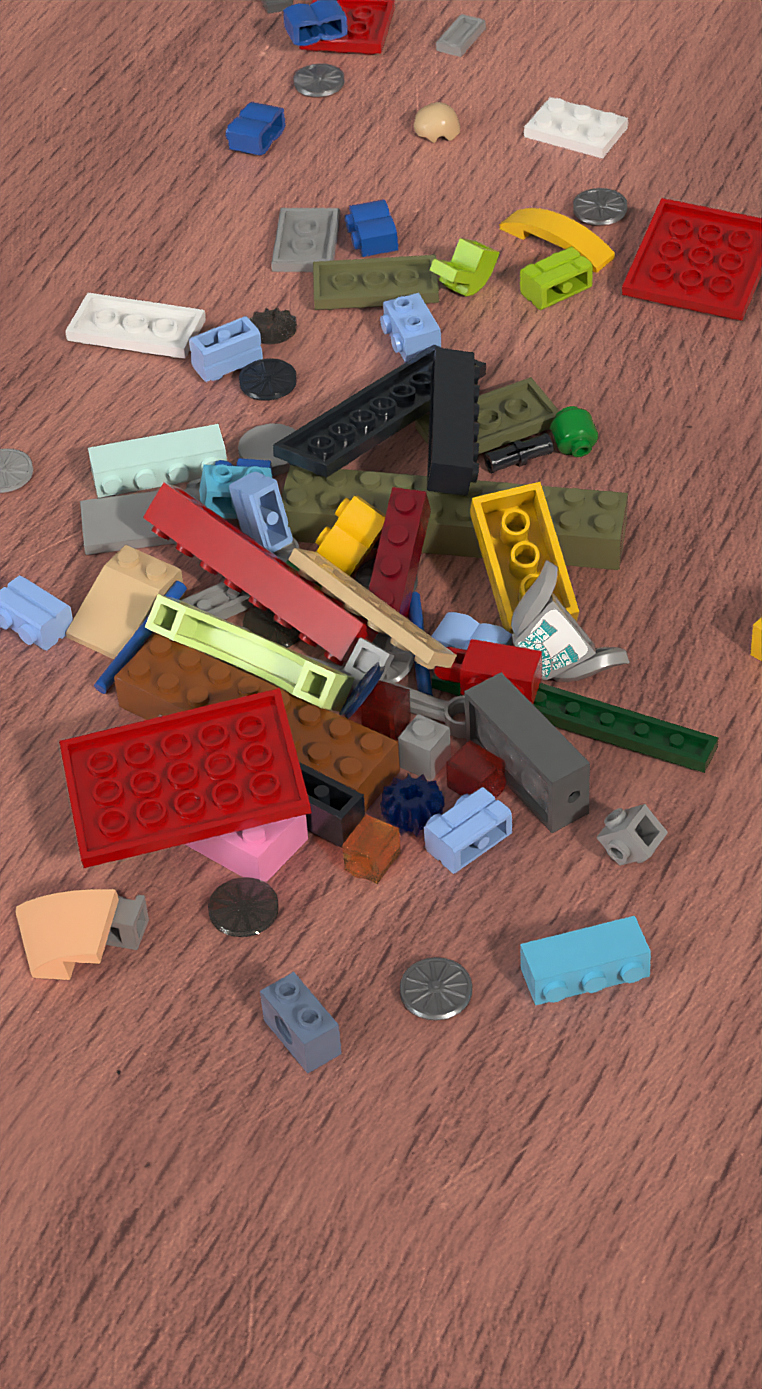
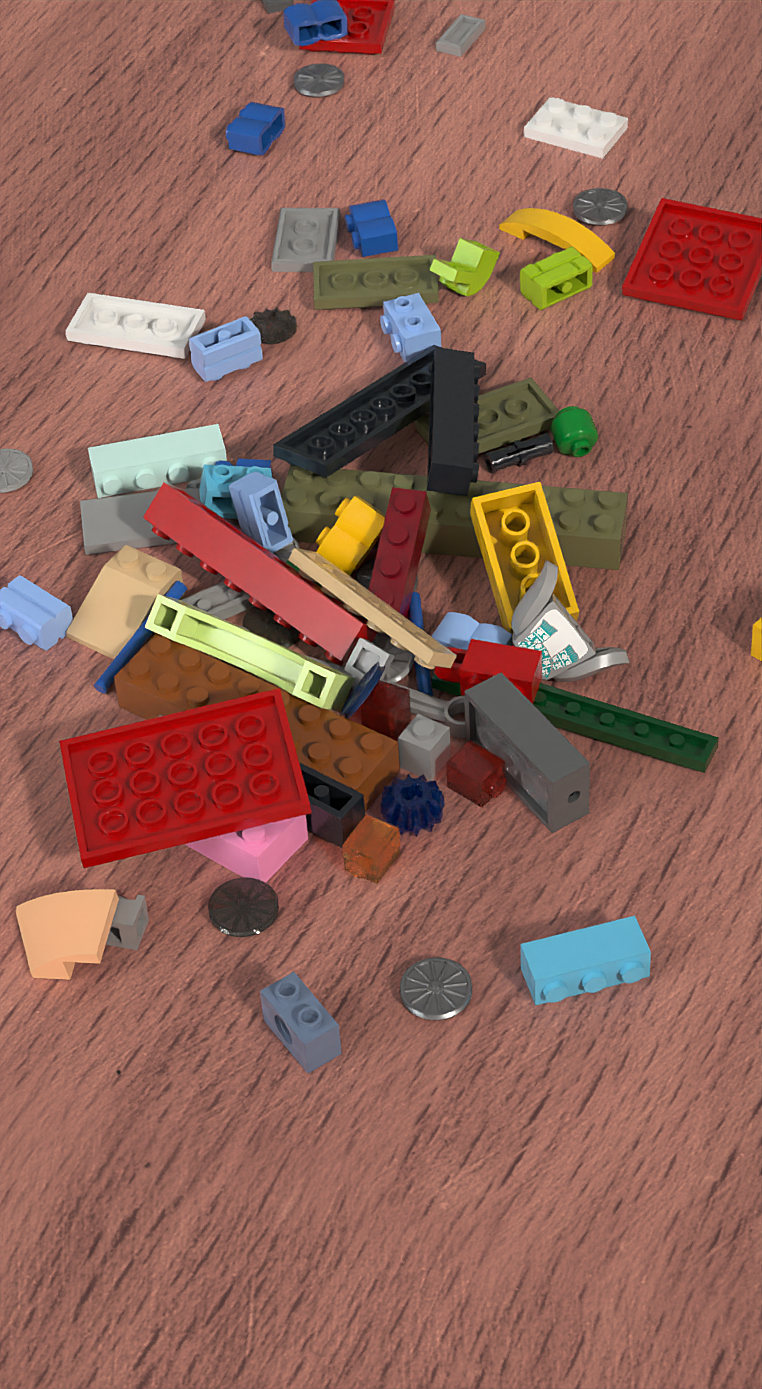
light grey tile [238,424,296,476] -> none
black wheel [239,358,297,400] -> none
tan hair [414,102,460,143] -> none
light blue brick [424,787,512,874] -> none
light grey brick [596,804,668,866] -> none

